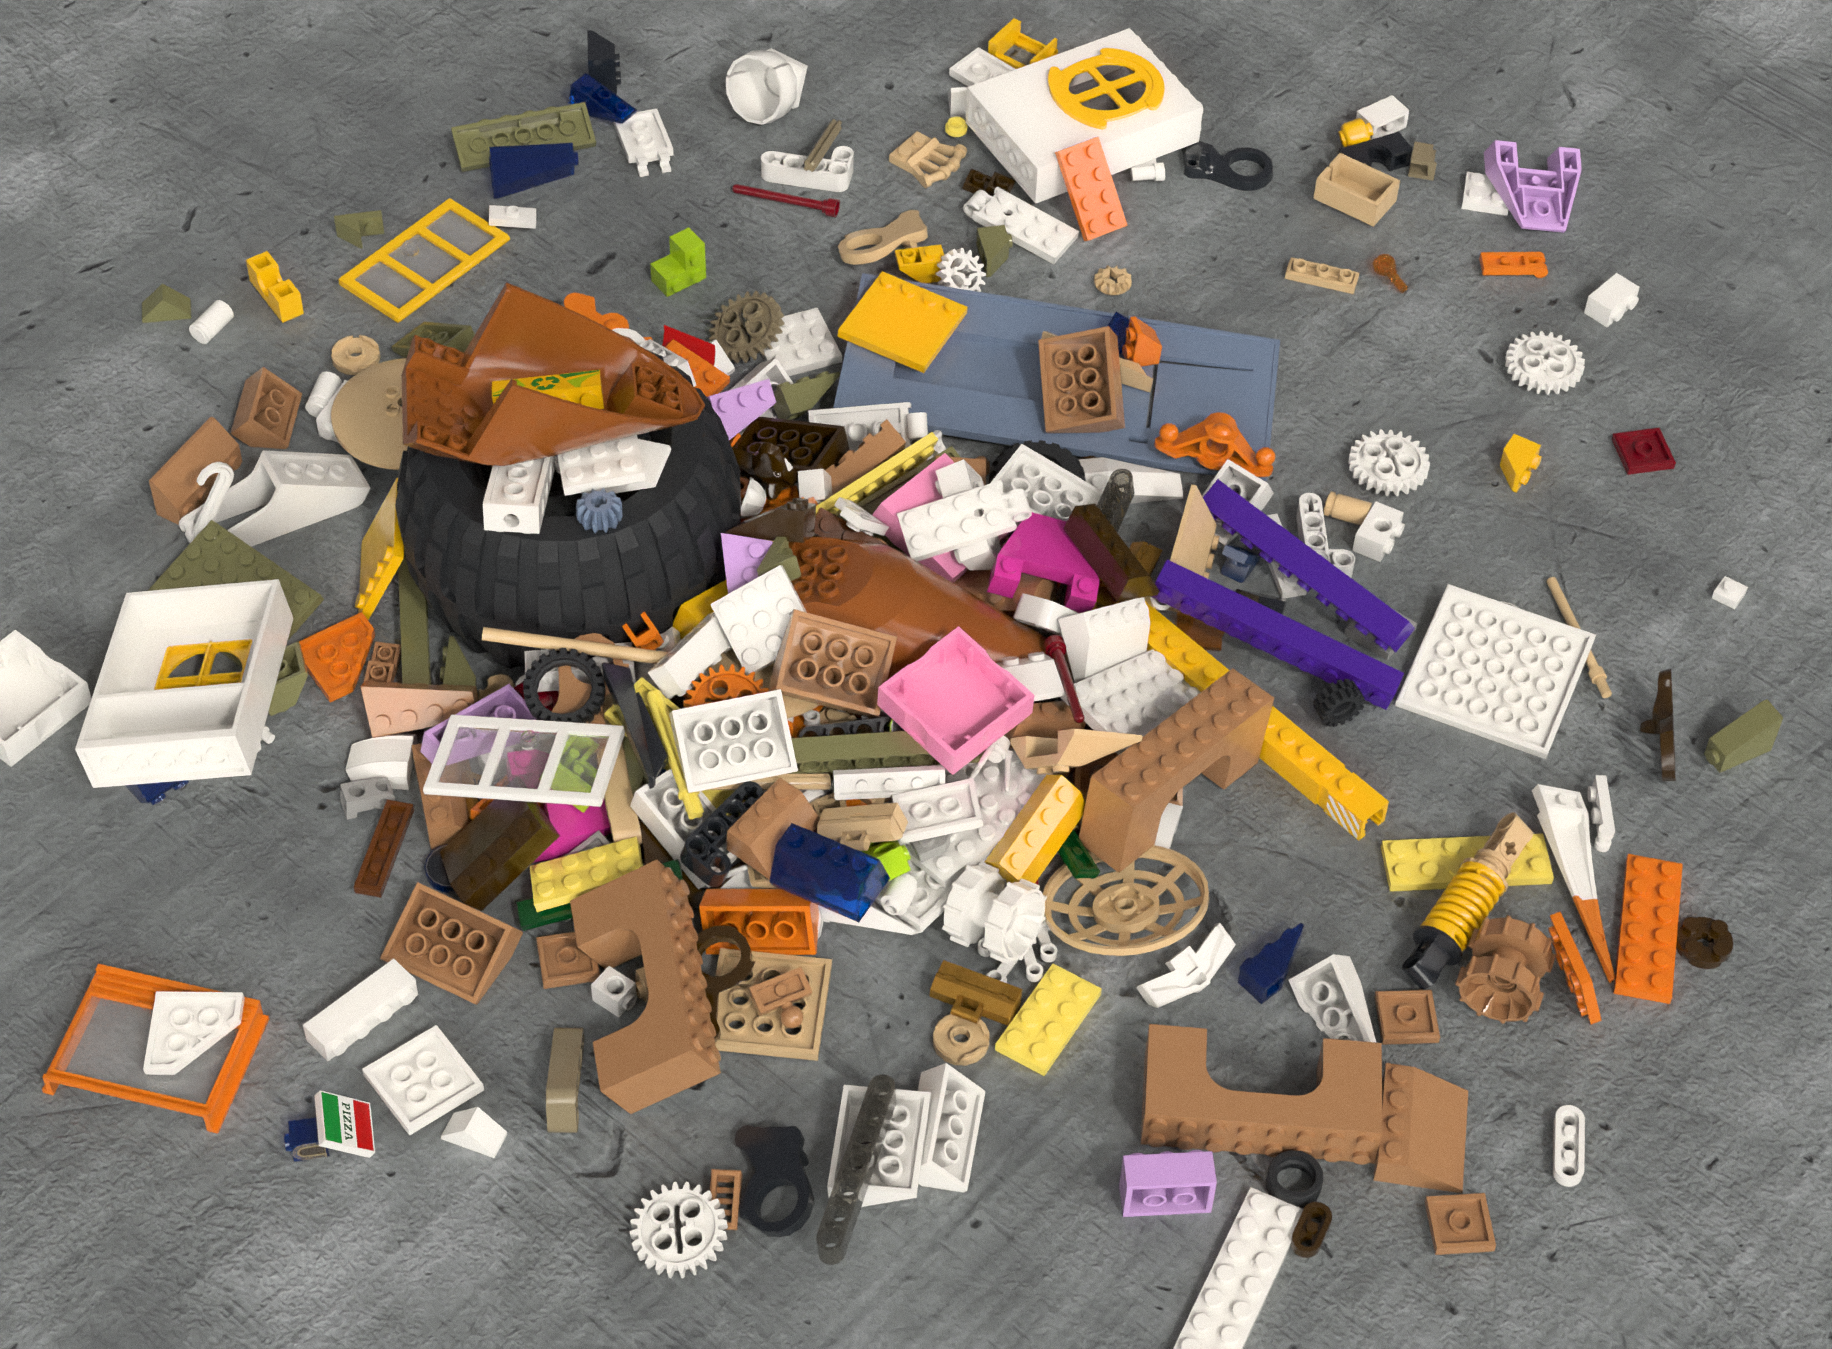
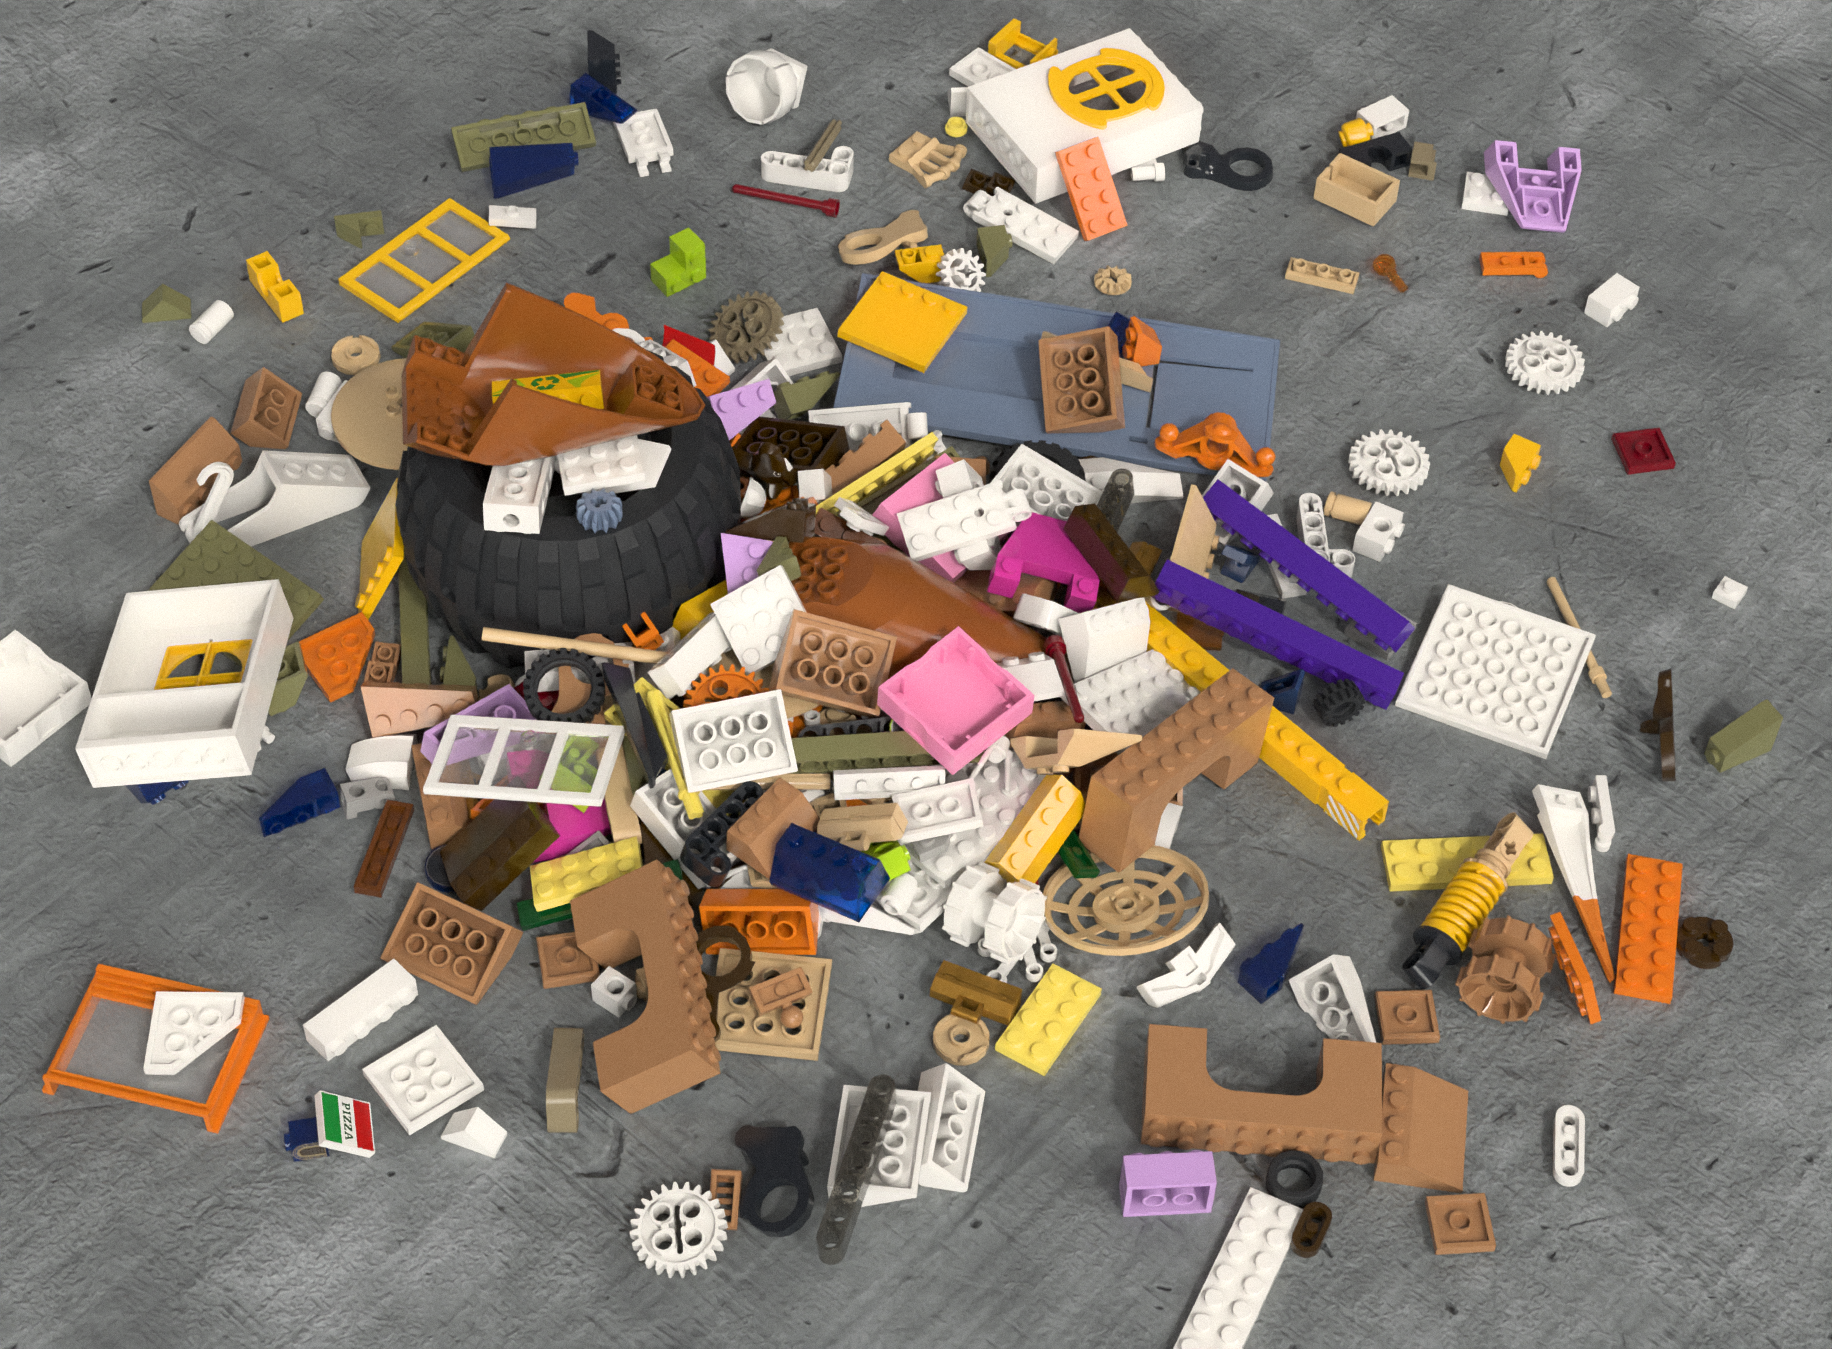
none -> clear blue slope [259,768,340,837]
none -> dark blue slope [1260,669,1305,715]

